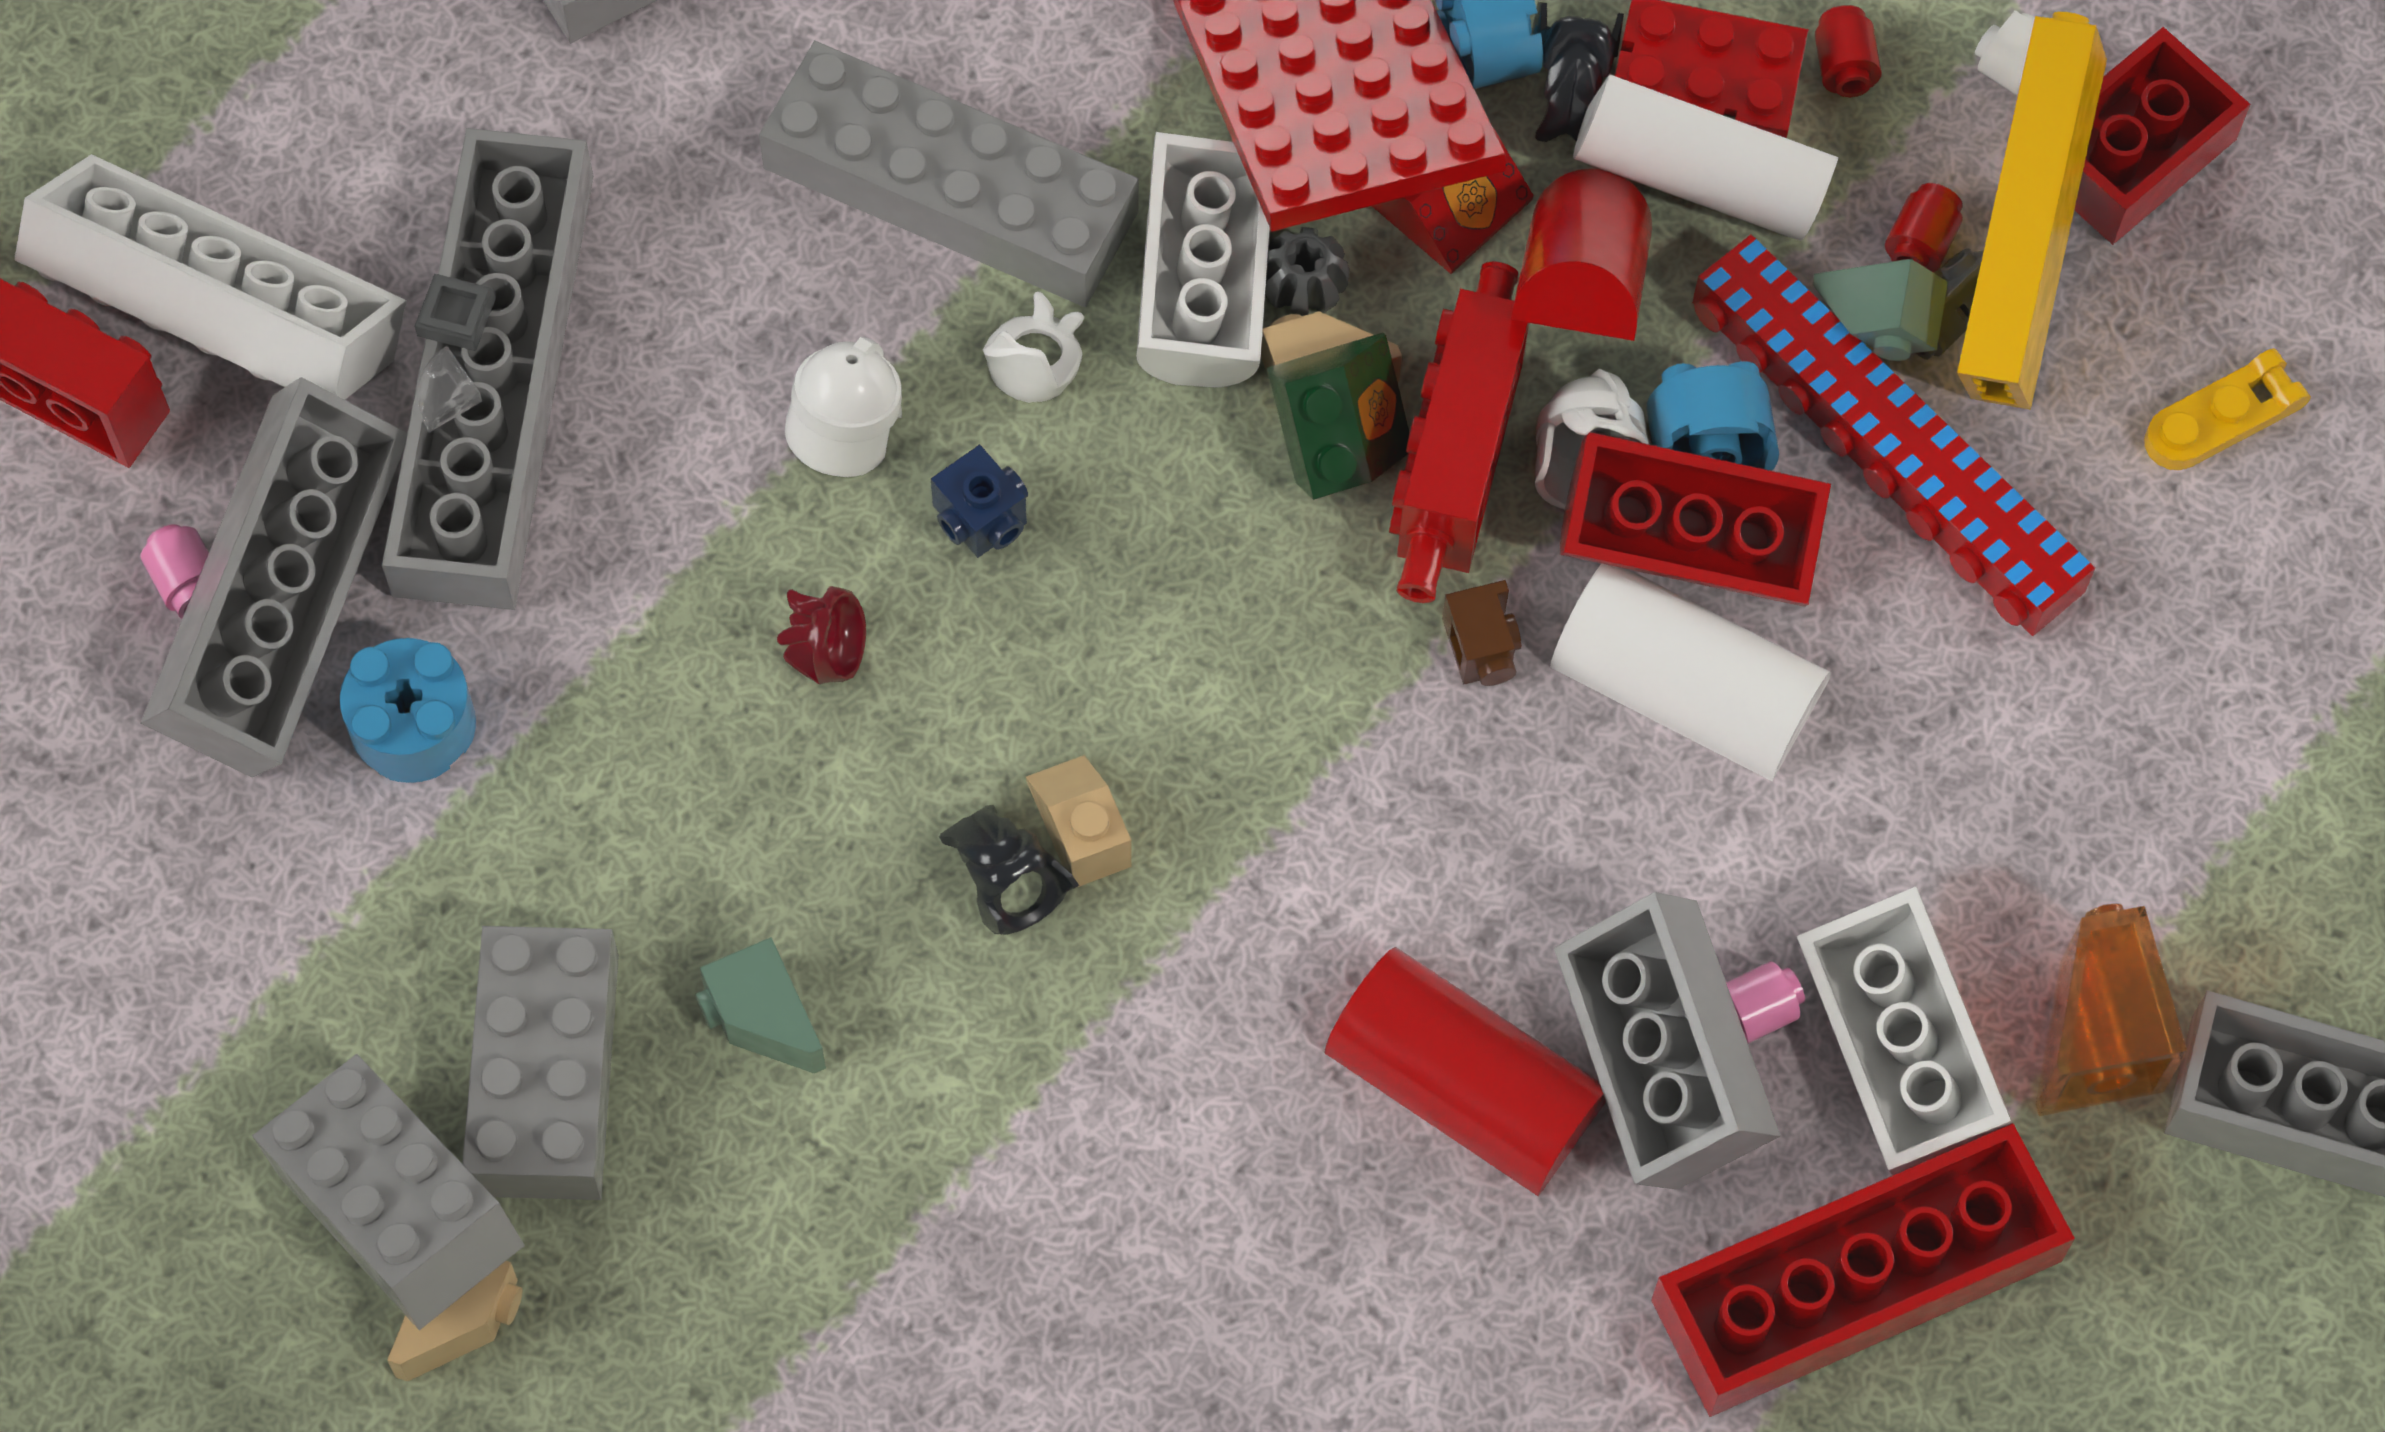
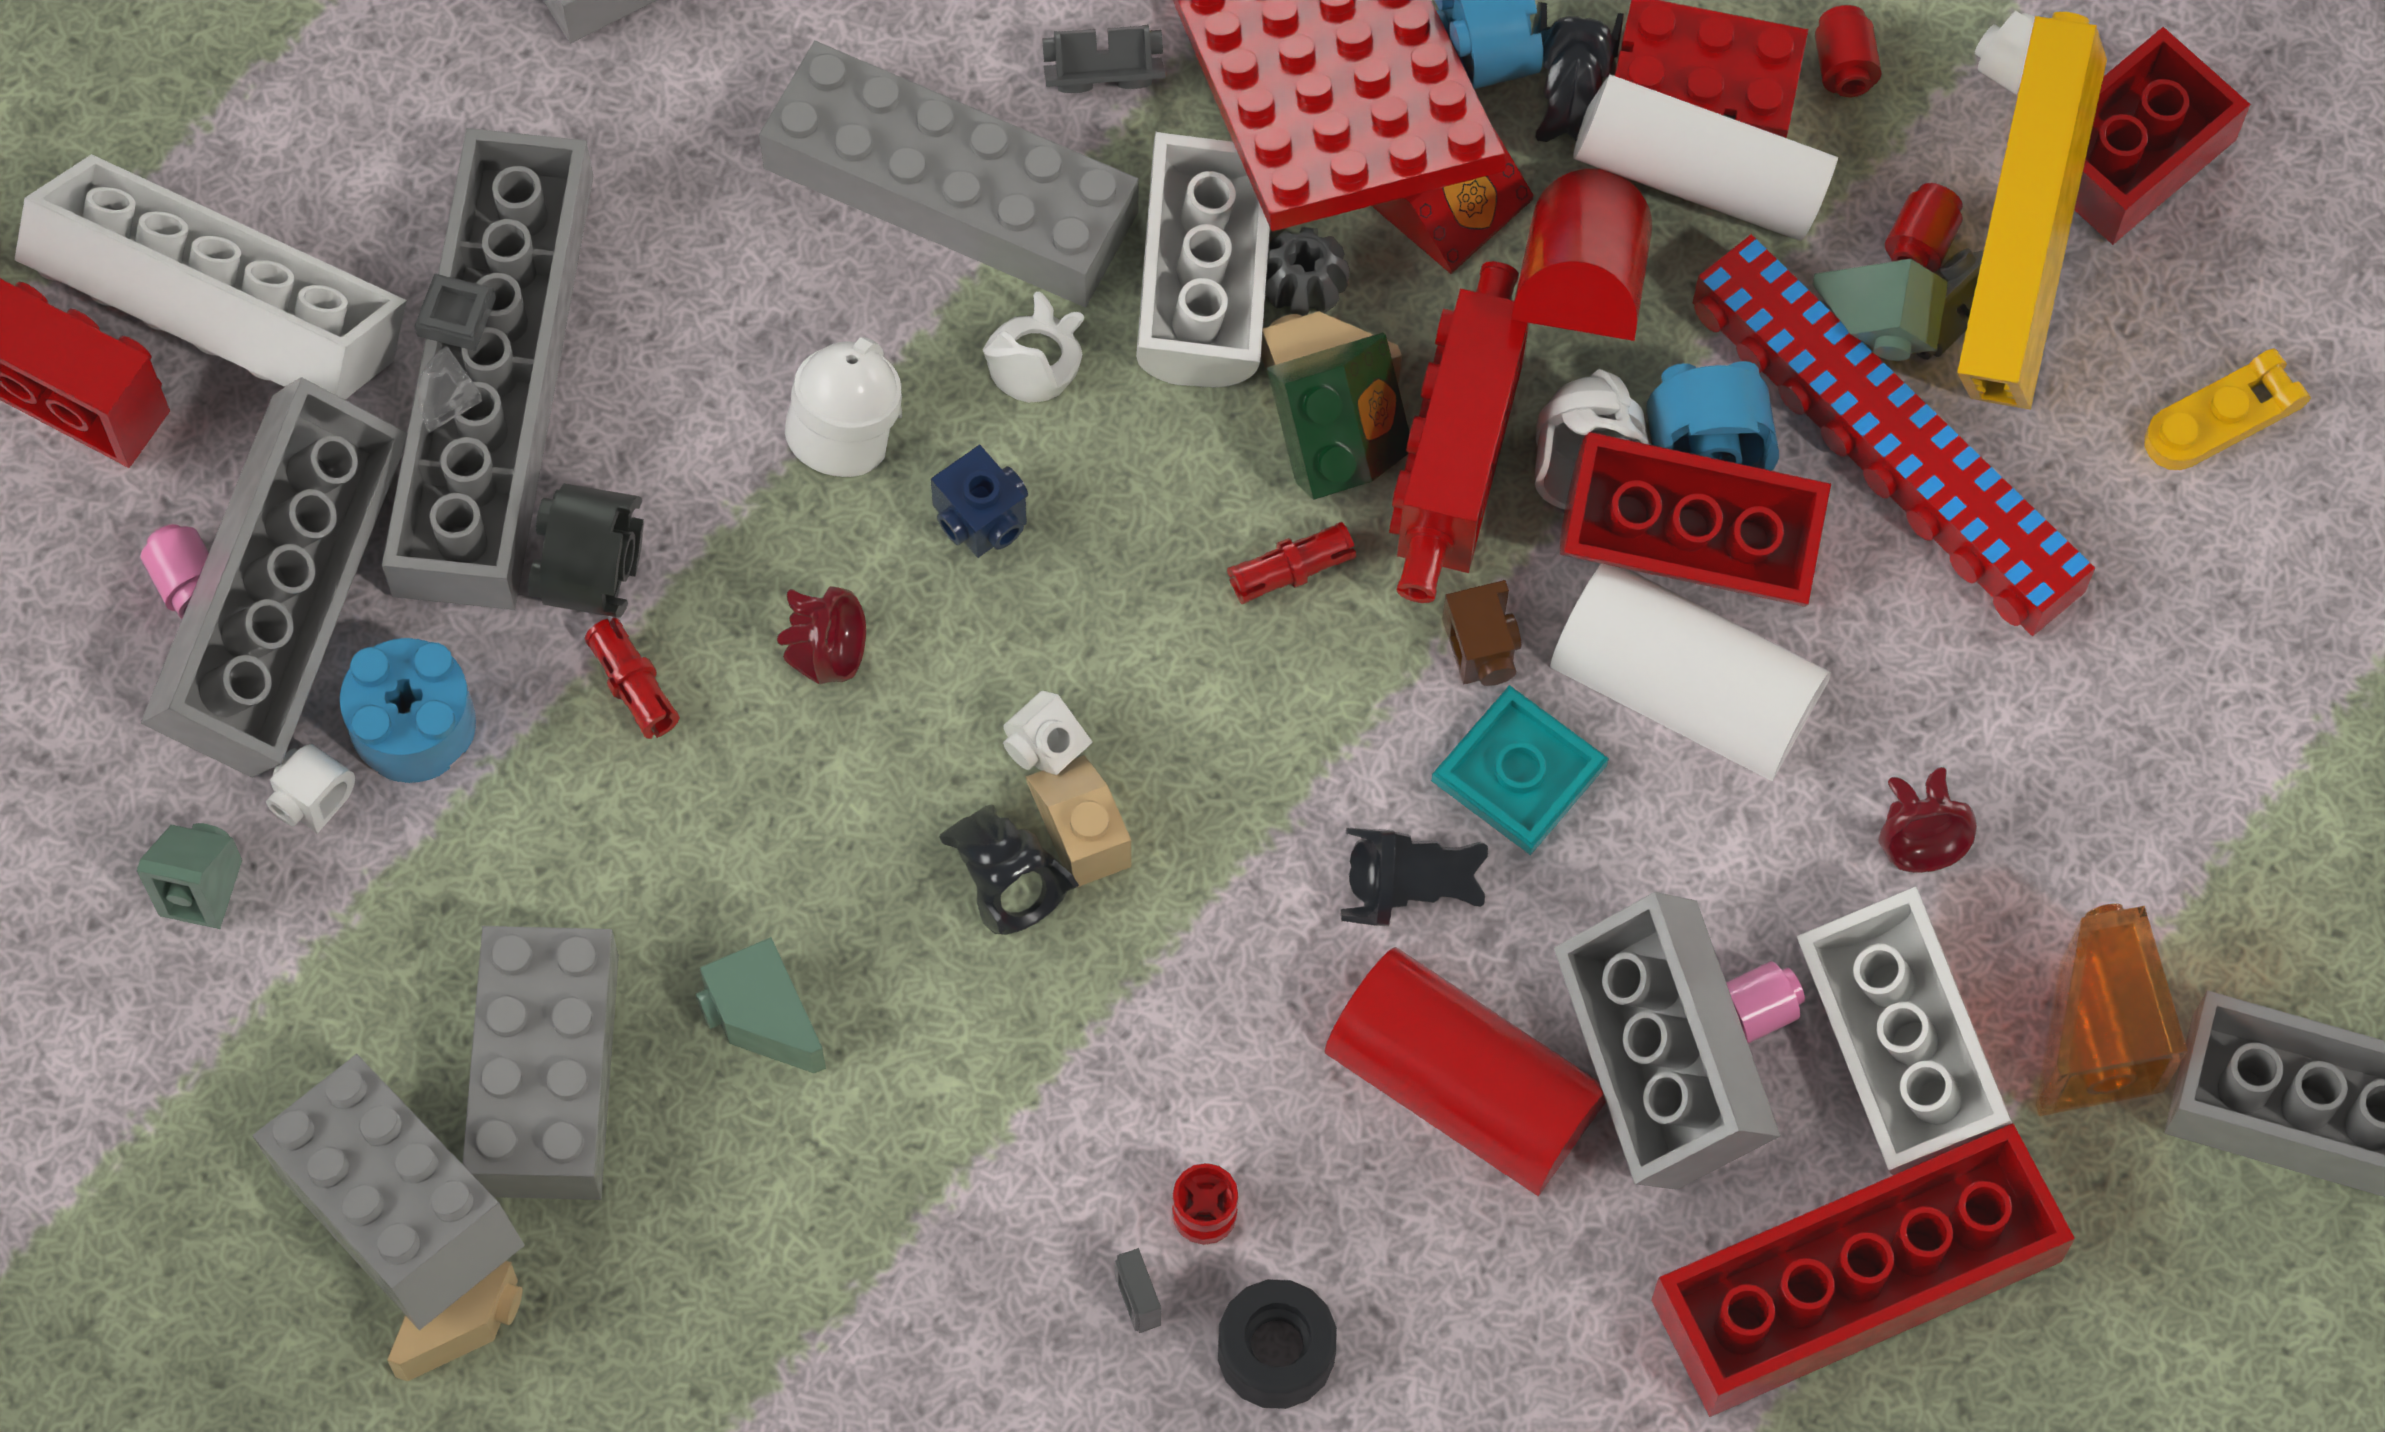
none -> sand green slope [136,823,242,929]
none -> white plate [266,744,355,834]
none -> pearl dark grey brick [528,483,644,618]
none -> red pin [584,618,680,739]
none -> white plate [1003,691,1092,775]
none -> dark grey hinge [1042,24,1165,93]
none -> dark grey tile [1115,1248,1161,1333]
none -> red wheel [1172,1163,1239,1245]
none -> black tyre [1218,1279,1337,1409]
none -> red pin [1227,522,1356,604]
none -> black hair [1340,828,1488,926]
none -> teal tile [1431,685,1609,856]
none -> dark red piece [1878,767,1977,873]

